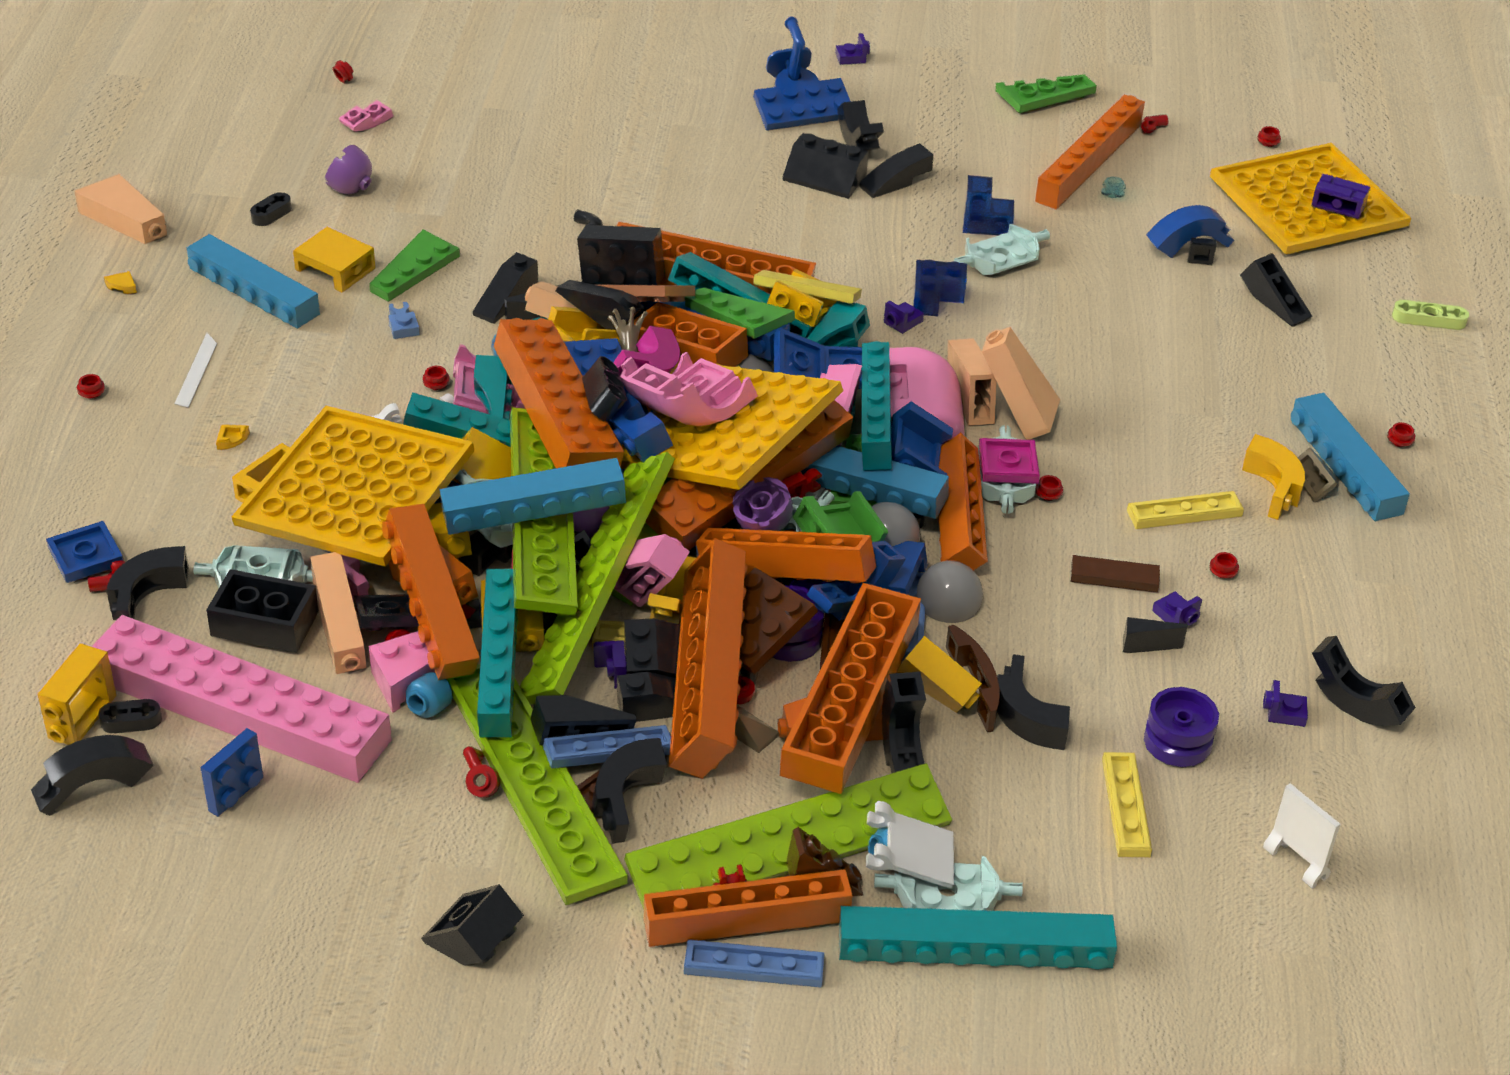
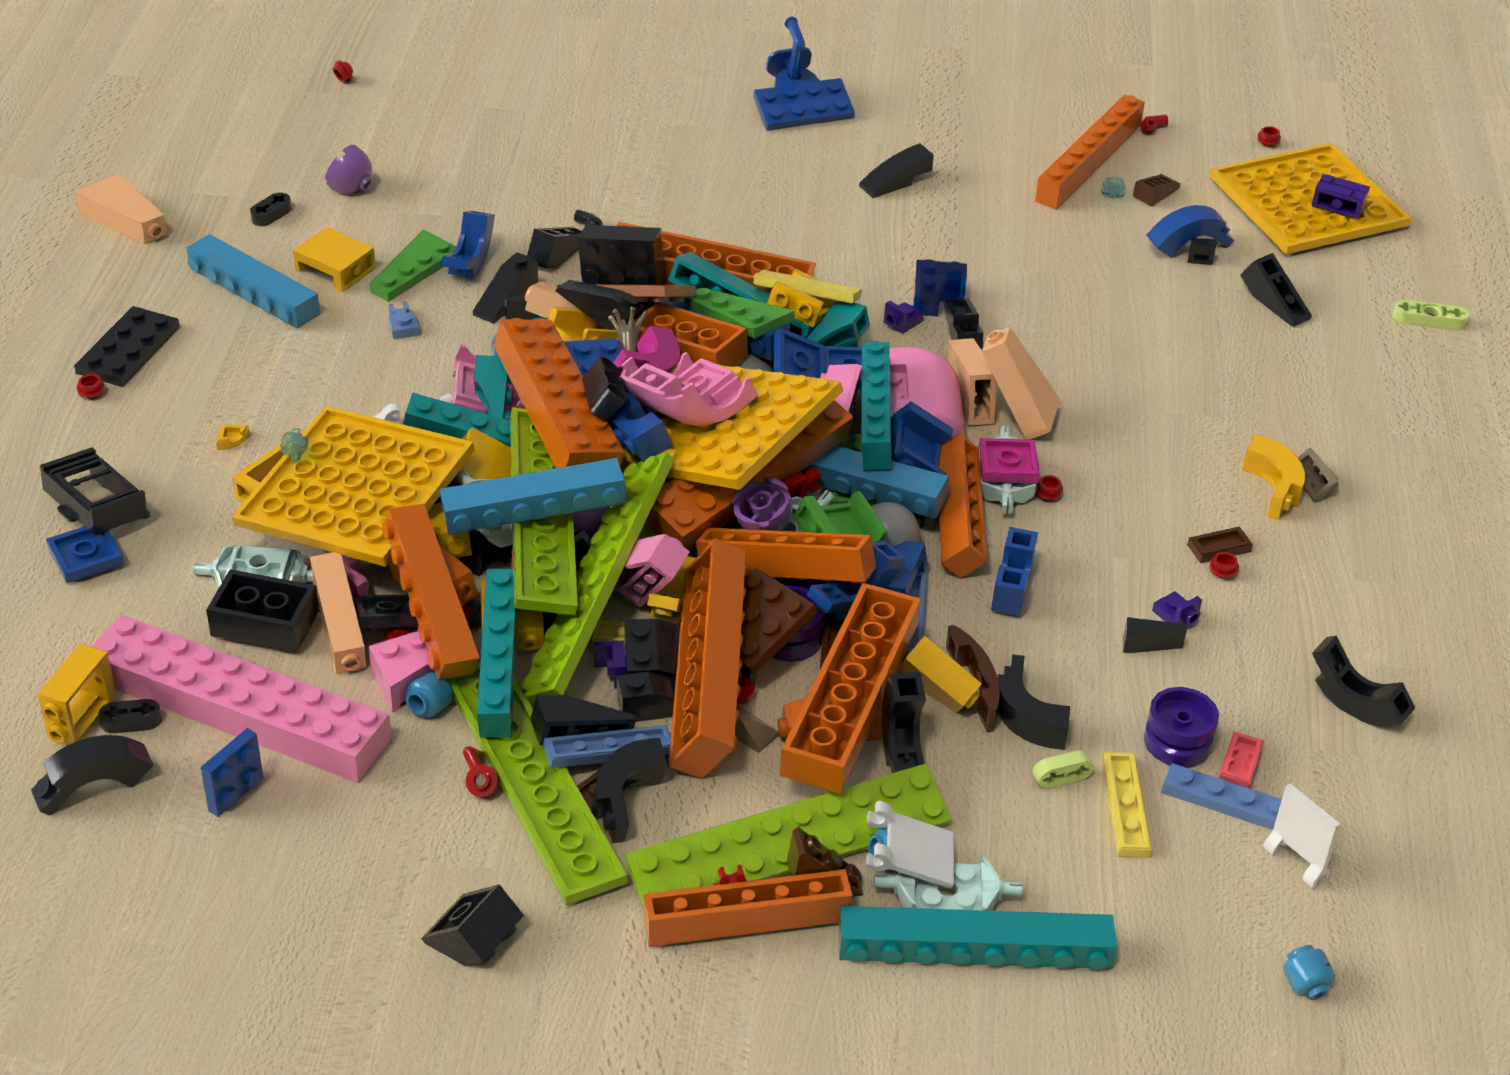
red arm [88,560,125,592] -> none
yellow tile [104,271,137,294] -> none
black arch [106,546,189,620] -> none
white sticker [174,333,217,407] -> none
bright pink slope [339,100,393,132] -> none
red plate [422,366,450,390] -> none
medium blue tile [684,940,825,988] -> none
black slope [782,133,869,199] -> none
dark purple bracket [835,33,870,65] -> none
black arch [837,100,884,150] -> none
light grey piece [917,561,983,623] -> none
light aqua plate [954,224,1050,275] -> none
clear blue brick [962,175,1014,236] -> none
bright green wing [995,74,1097,113] -> none
reddish brown tile [1070,555,1160,592] -> none
light yellow tile [1127,491,1244,529] -> none
dark purple bracket [1263,680,1308,727] -> none
dark azure brick [1291,393,1410,521] -> none
red plate [1387,422,1416,447] -> none
none -> black piece [40,447,150,535]
none -> black plate [74,306,180,387]
none -> clear light blue plate [280,428,308,462]
none -> blue arch [441,210,495,278]
none -> black slope [527,226,582,268]
none -> black slope [944,298,983,350]
none -> blue arch [991,527,1038,616]
none -> yellowish green beam [1032,750,1094,789]
none -> reddish brown slope [1133,174,1181,206]
none -> medium blue plate [1161,763,1282,830]
none -> reddish brown tile [1187,526,1253,563]
none -> coral plate [1219,731,1264,788]
none -> dark azure head [1283,945,1336,1000]

